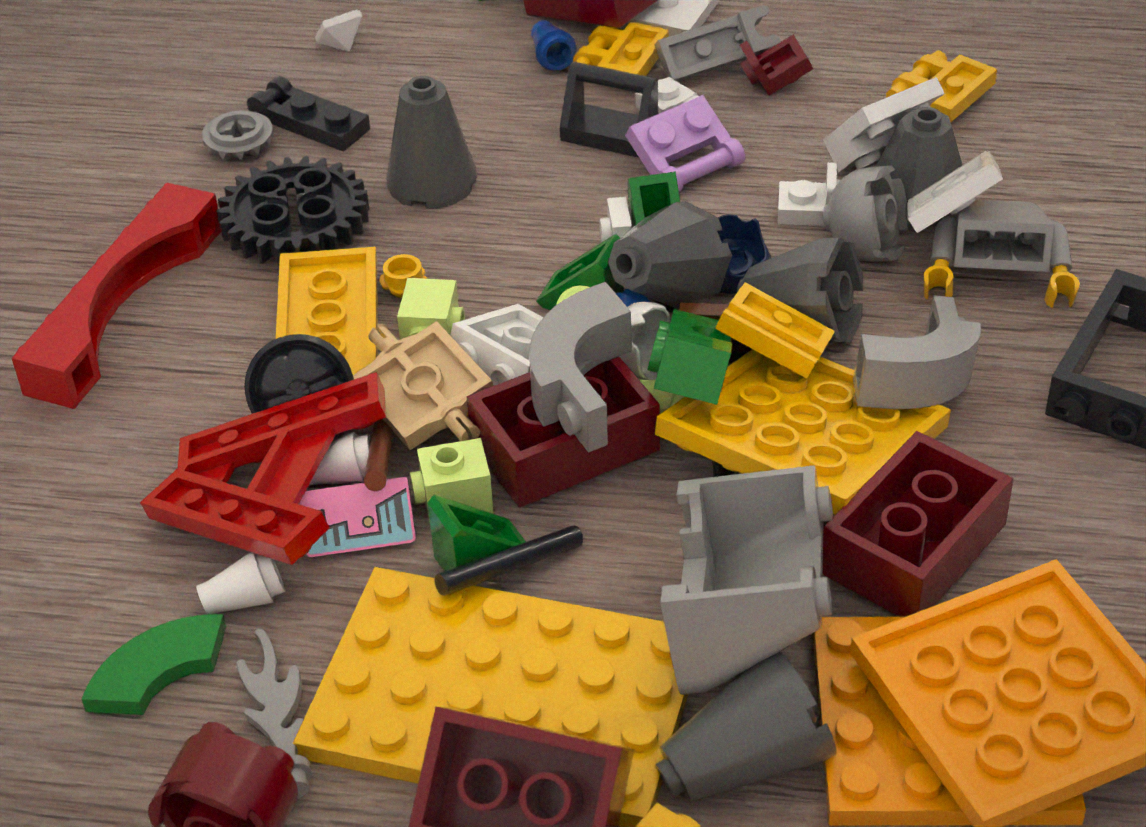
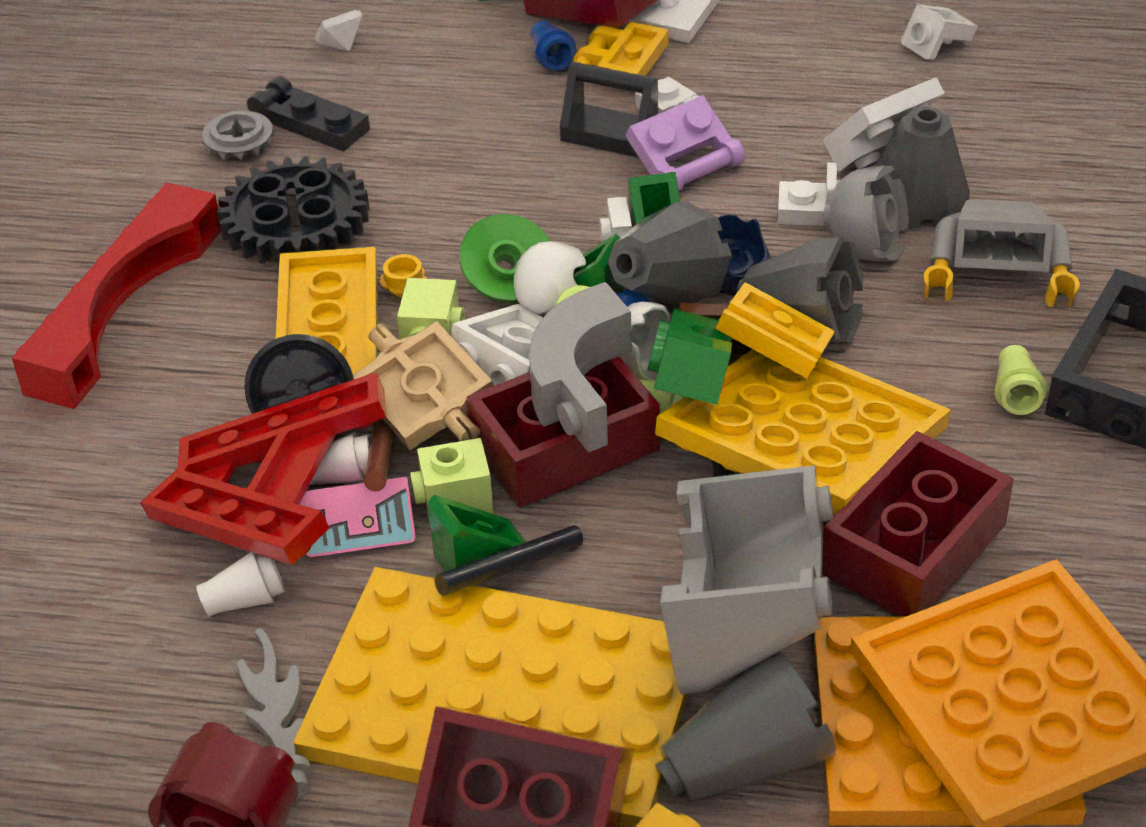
green tile [81,614,226,715] -> none
dark grey cone [386,76,477,209] -> none
light grey plate [655,5,780,82] -> none
dark red bracket [740,34,814,96] -> none
light grey arch [853,295,981,409] -> none
yellow plate [886,50,997,122] -> none
white plate [907,151,1003,233] -> none
none -> bright green dish [459,214,551,303]
none -> white hair [514,242,586,316]
none -> white bracket [901,4,978,60]
none -> yellowish green cone [994,345,1048,415]

